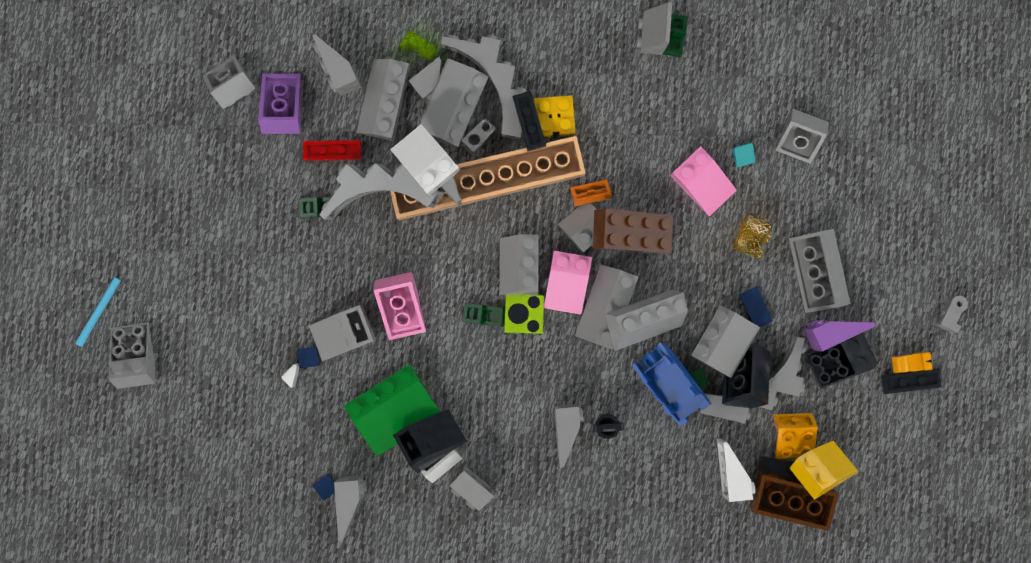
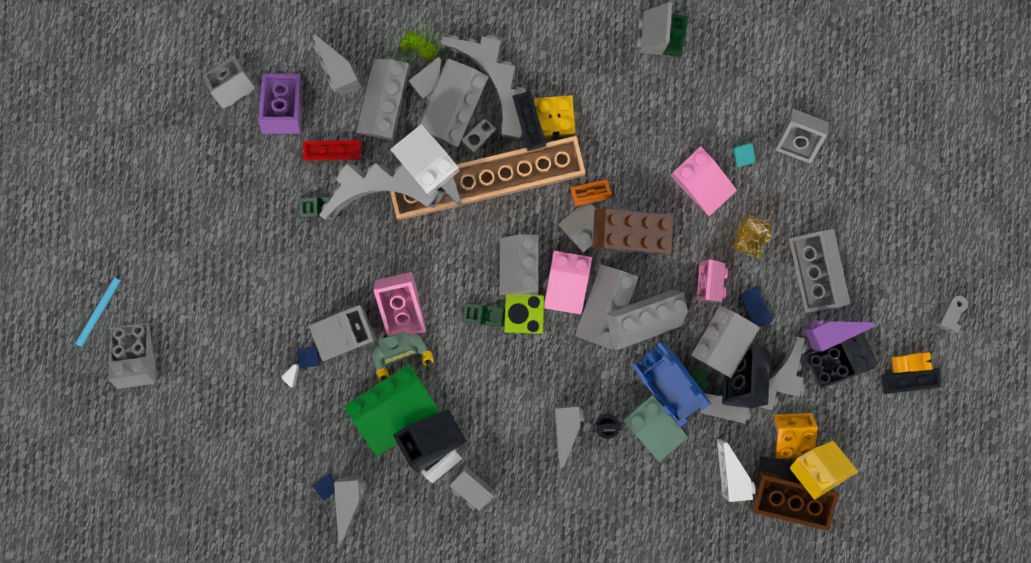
none -> sand green torso [372,331,434,382]
none -> sand green slope [621,394,688,462]
none -> bright pink slope [696,260,728,302]

